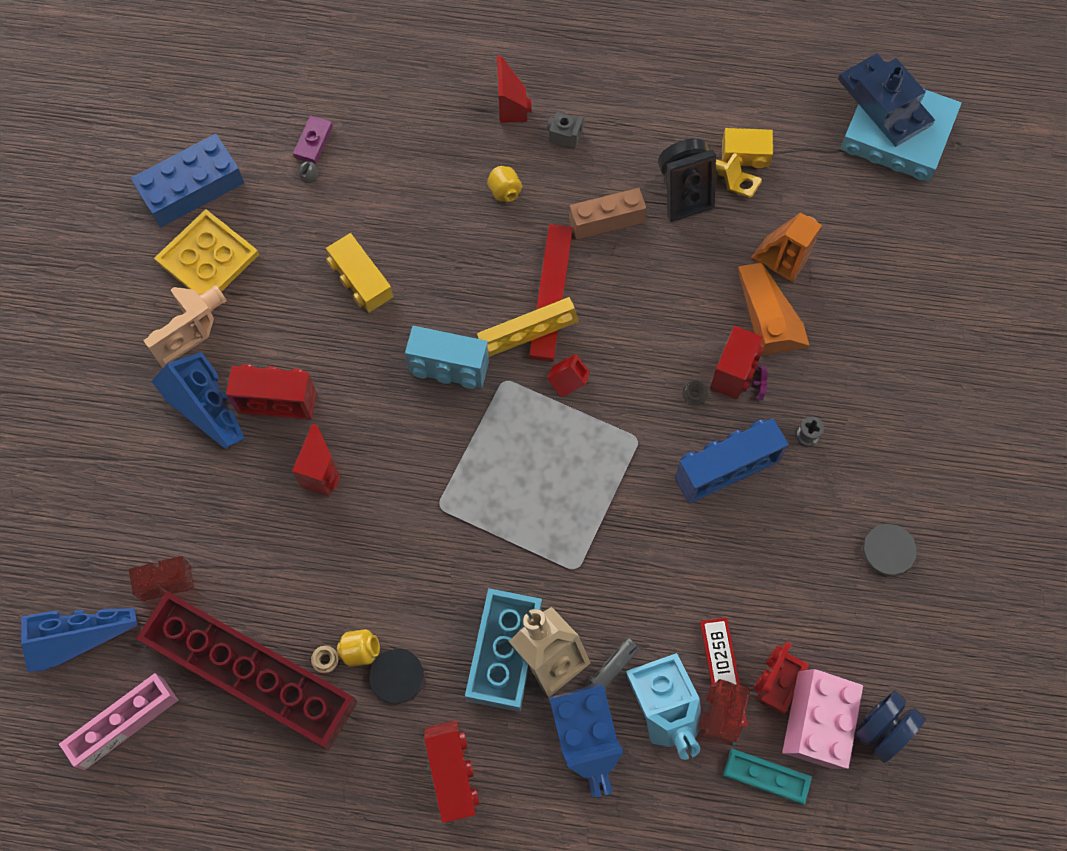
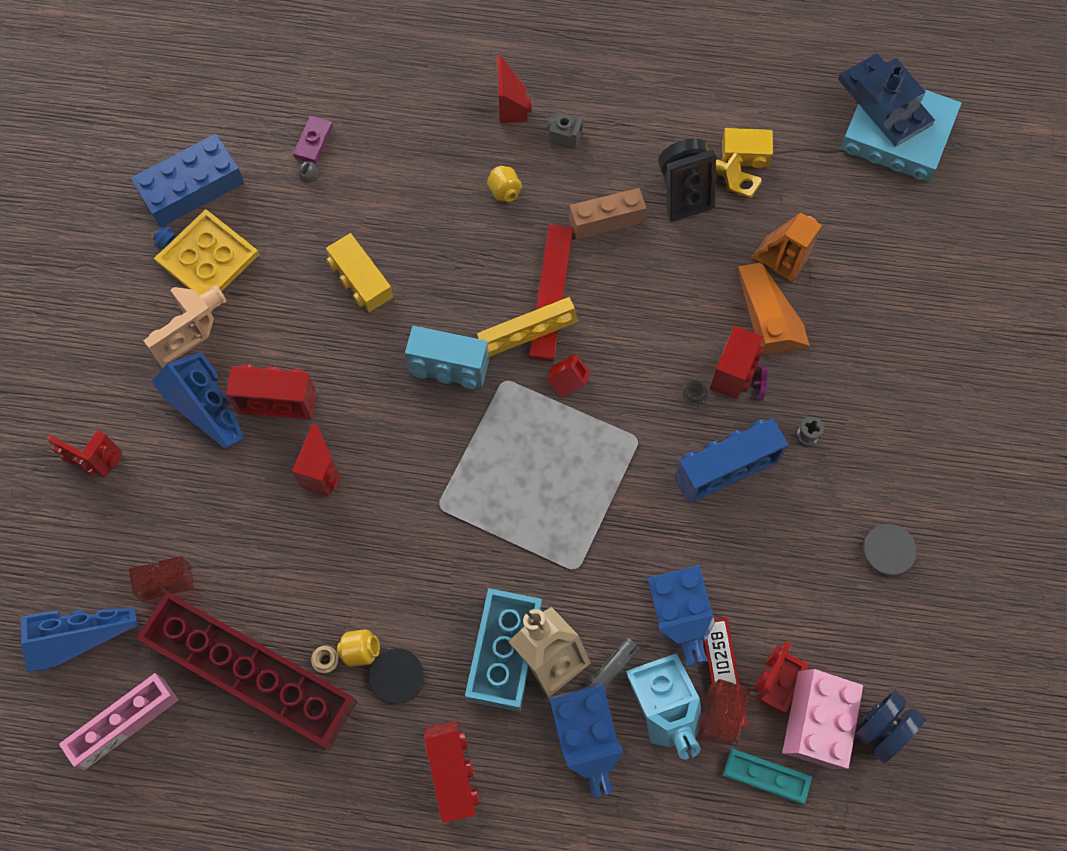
none -> red bracket [46,430,122,478]
none -> blue plate [153,226,176,249]
none -> blue plate [648,565,715,667]

